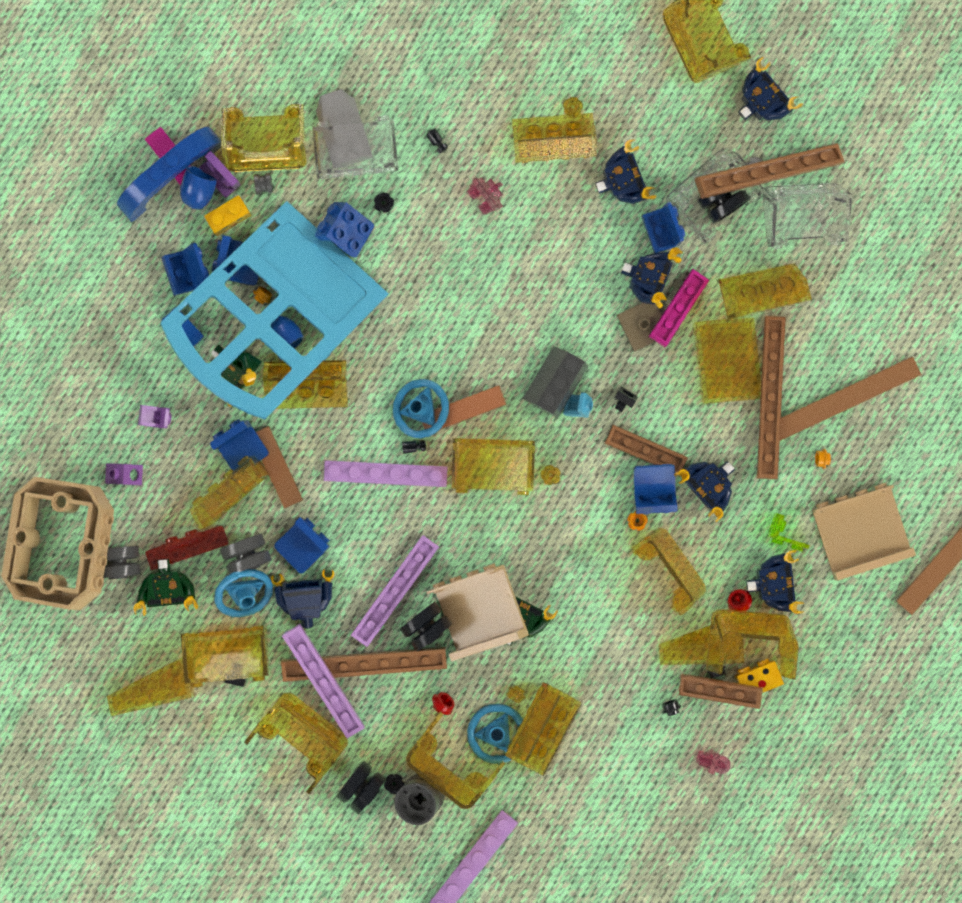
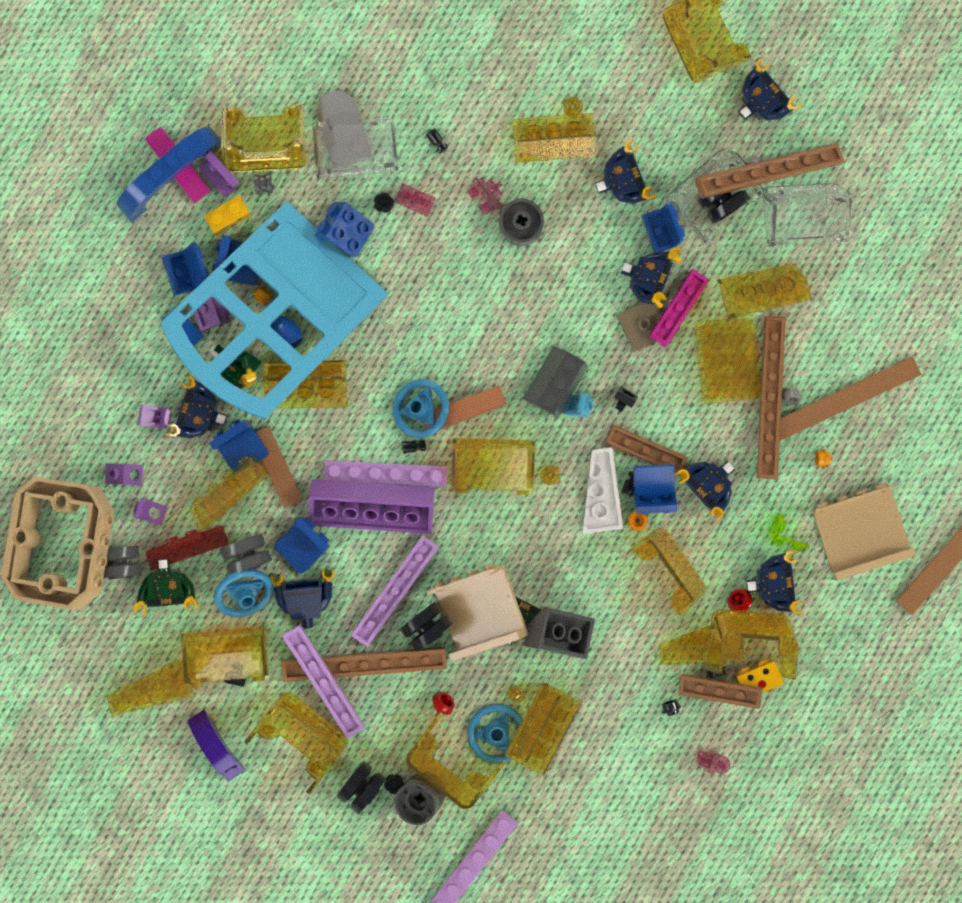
blue piece [180,166,217,210] -> none
none -> medium lavender bracket [133,498,168,526]
none -> dark blue torso [165,375,227,439]
none -> dark purple arch [187,710,245,782]
none -> medium lavender bracket [188,291,231,332]
none -> medium lavender slope [309,479,435,534]
none -> clear pink hips [394,183,436,217]
none -> dark grey wheel [499,198,544,247]
none -> dark grey slope [524,607,595,659]
none -> white wing [582,447,623,534]
none -> black piece [621,471,634,496]
none -> light grey hinge [784,388,801,405]

